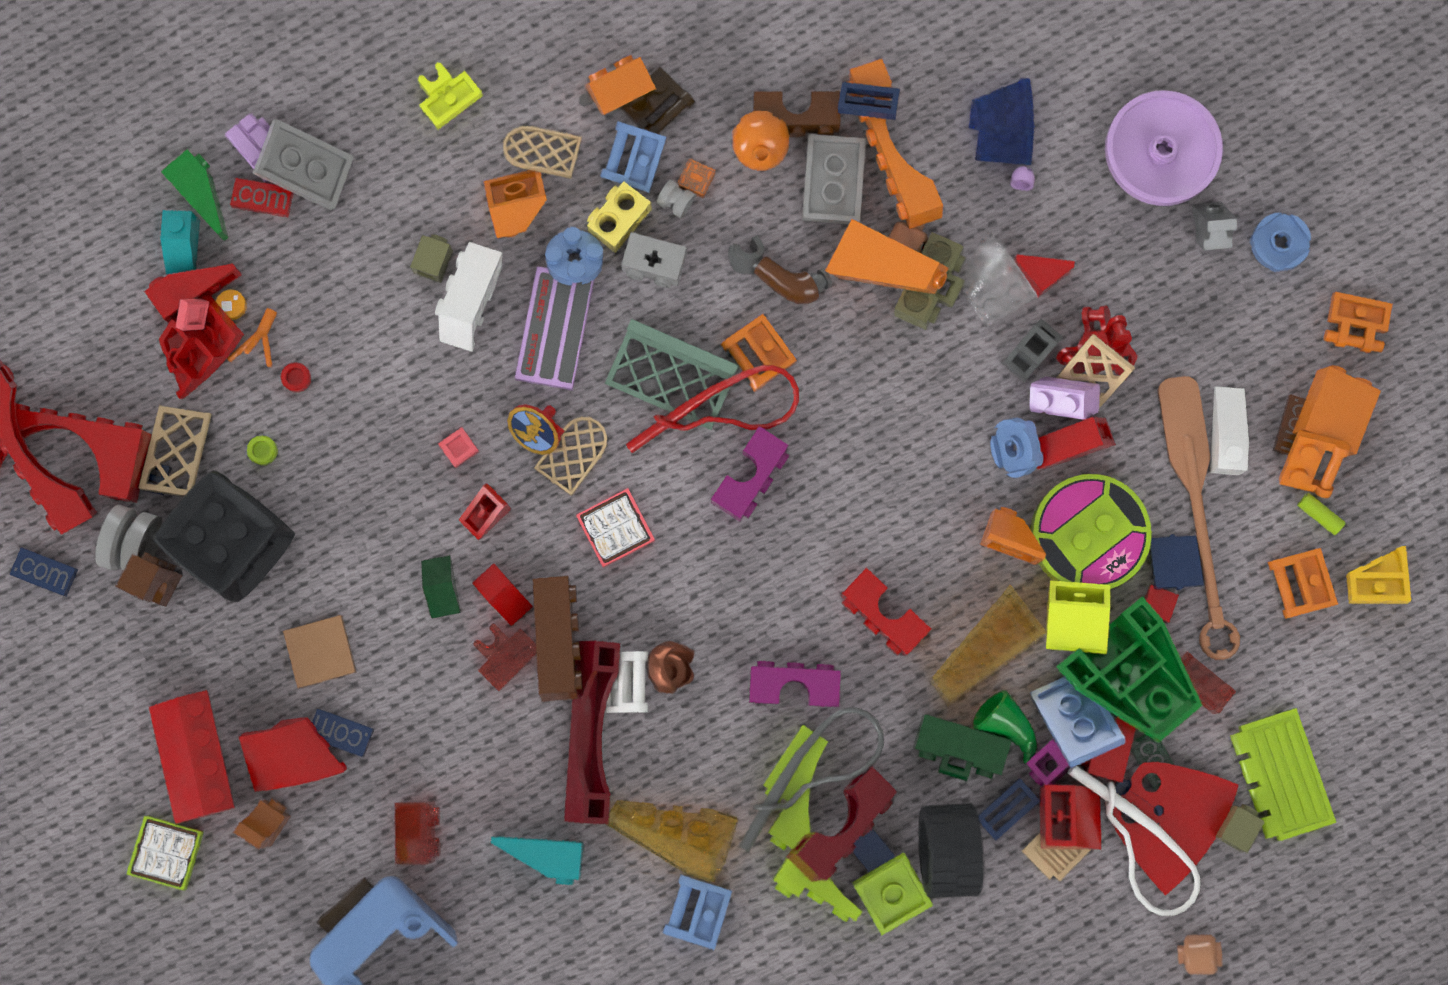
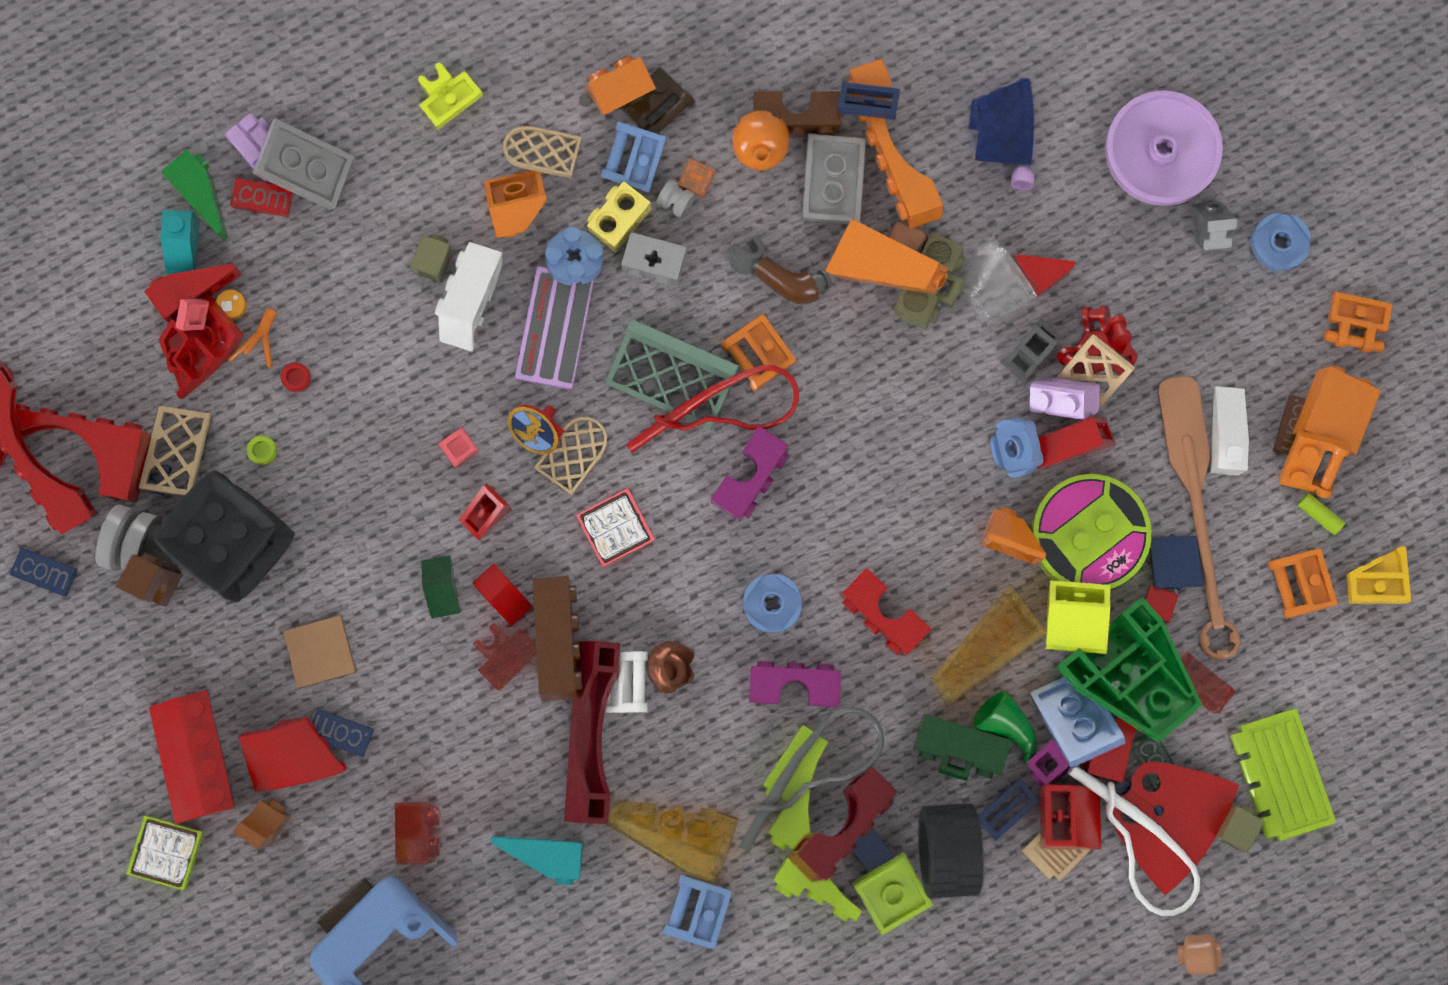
none -> medium blue plate [743,574,802,633]

